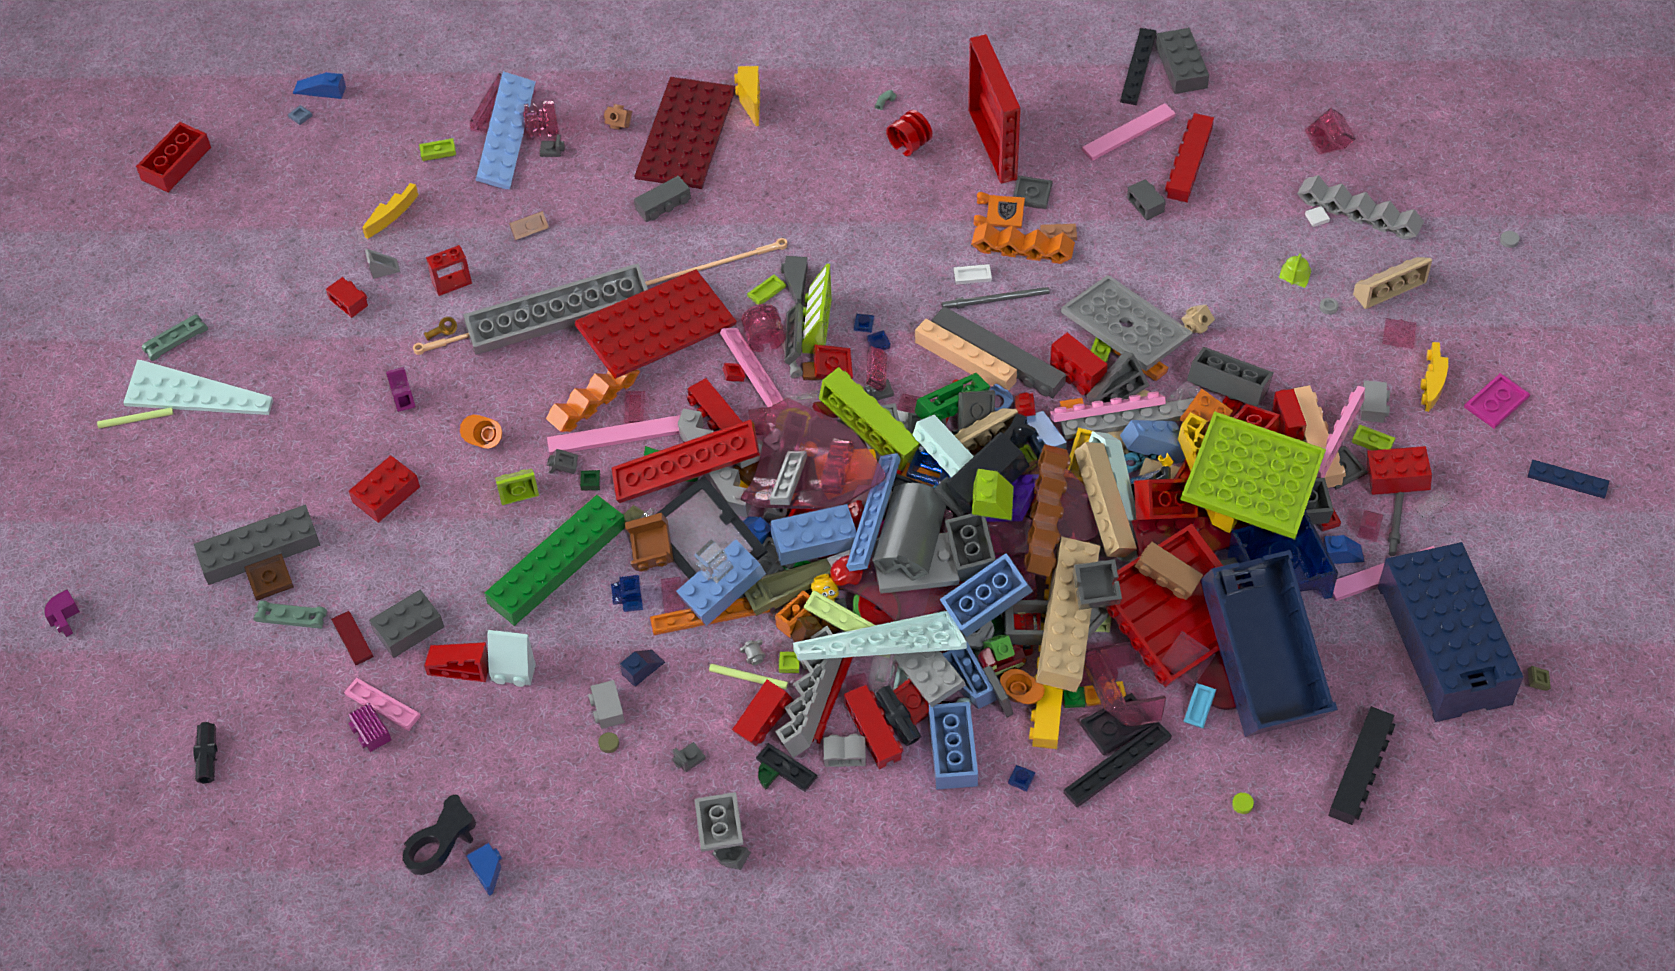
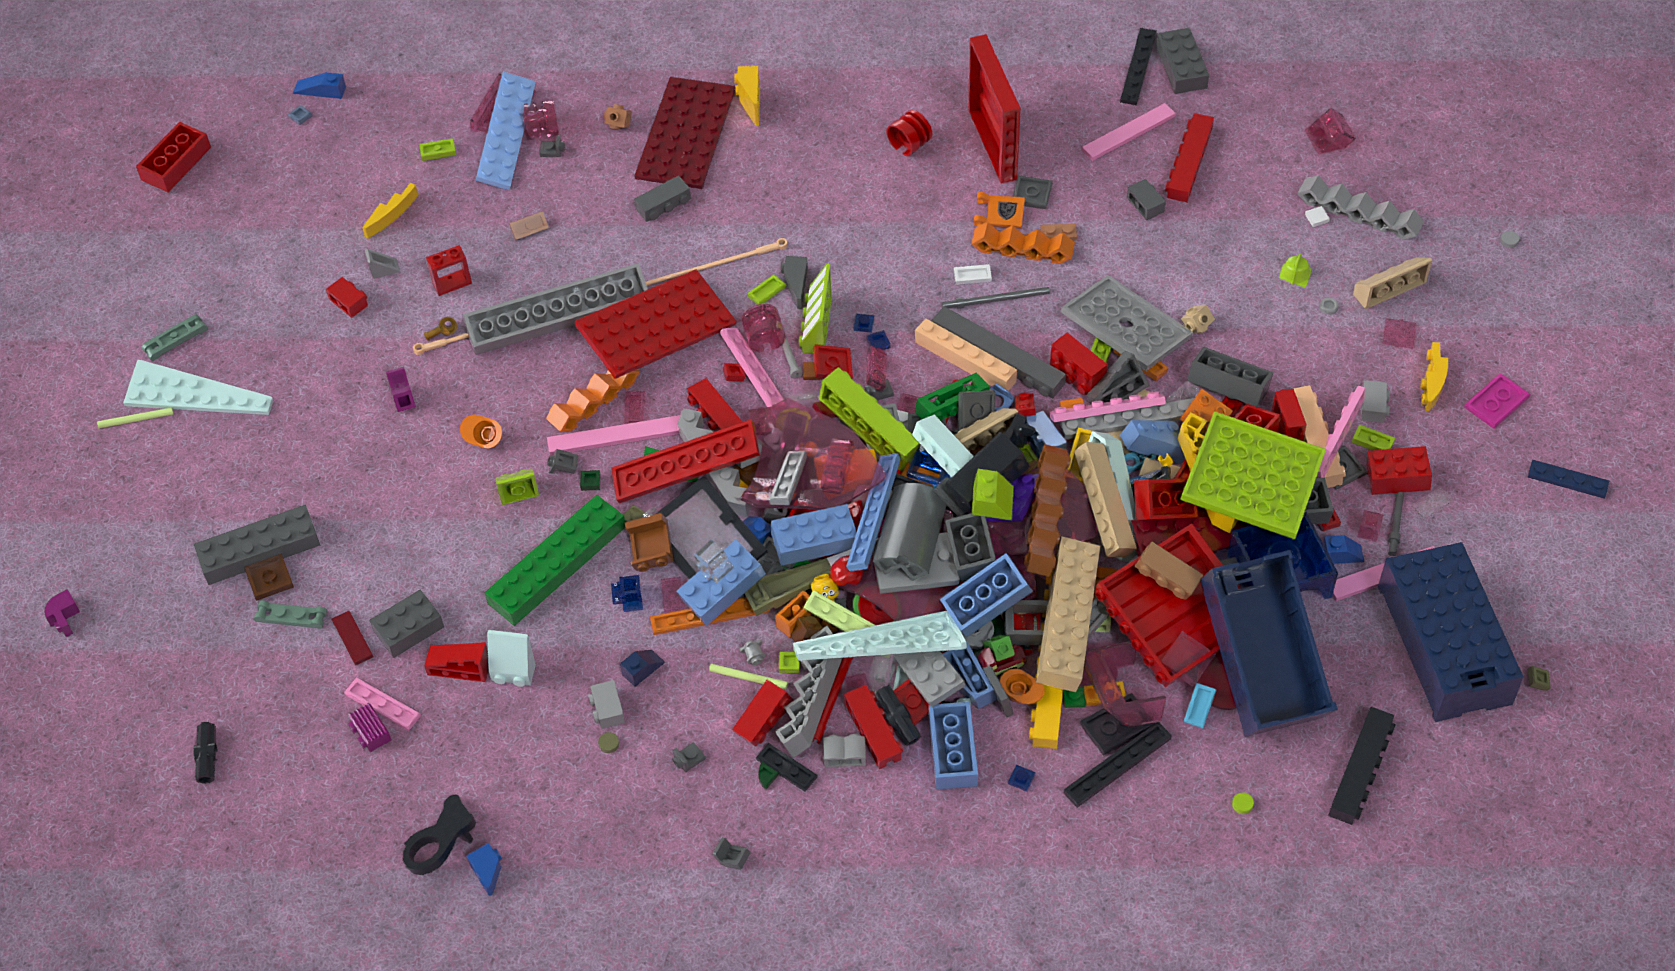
red brick [349,455,420,523] -> none
light grey slope [695,792,744,852] -> none
dark grey tile [784,303,803,365] -> none
sand green arm [875,90,897,110] -> none
dark grey piece [1073,559,1122,610] -> none

